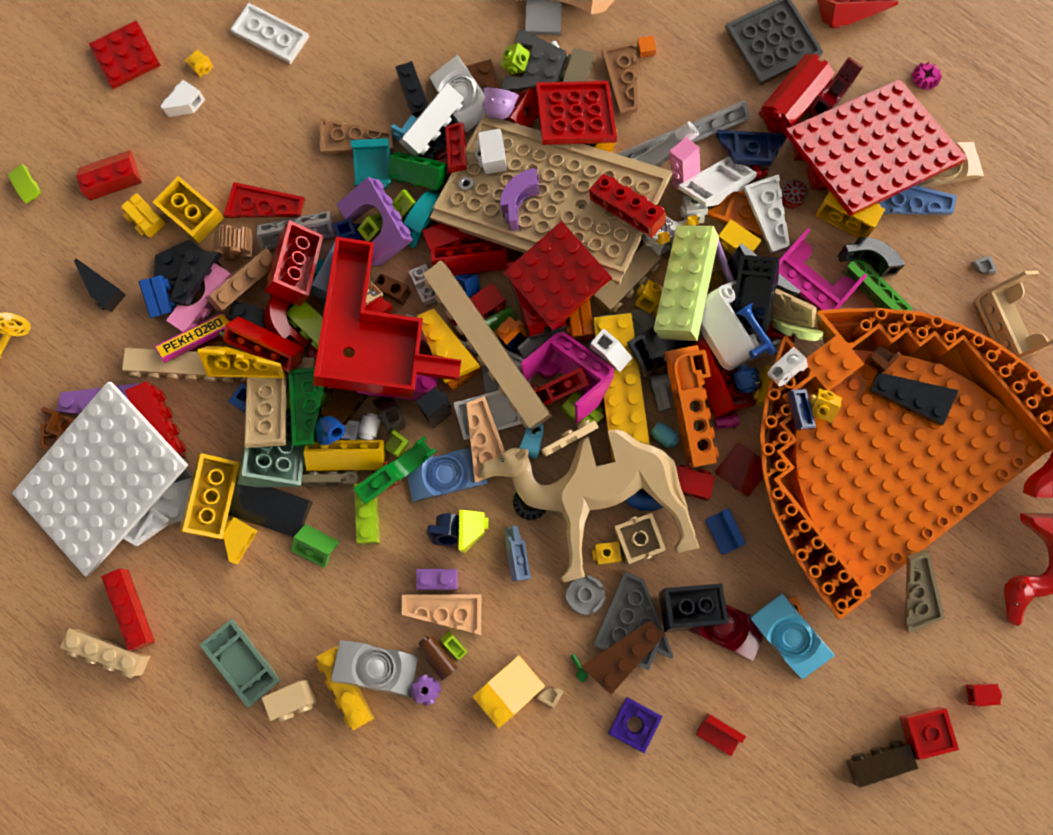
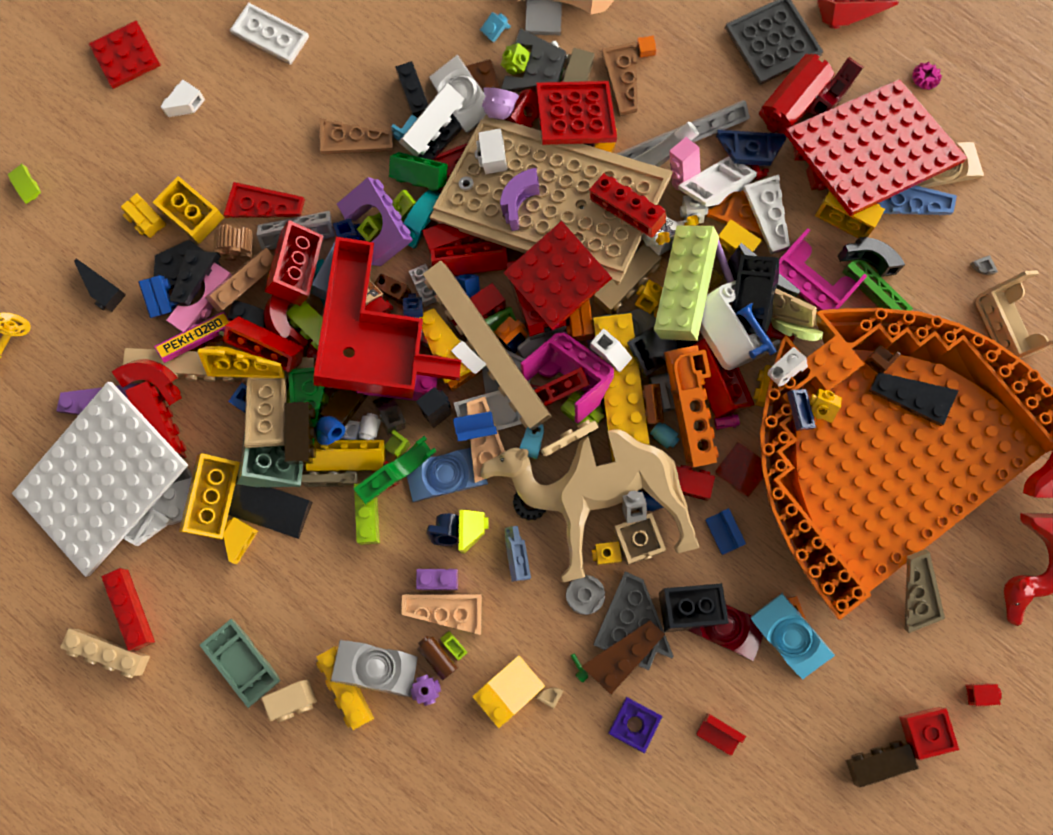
dark orange slope [39,406,75,450] -> none
red slope [76,150,142,201] -> none
yellow bracket [184,49,214,78] -> none
bright green panel [290,524,339,568] -> none
teal panel [351,138,392,189] -> none
red tile [445,122,467,173] -> none
blue head [733,364,760,394] -> none
red wheel [781,179,808,209] -> none
none -> red arch [111,359,182,406]
none -> dark brown brick [285,402,316,465]
none -> dark blue hinge [403,293,423,318]
none -> white sticker [452,341,486,374]
none -> blue panel [453,411,497,442]
none -> medium azure bracket [480,12,511,42]
none -> light grey brick [622,491,647,524]
none -> dark orange bracket [642,383,664,424]

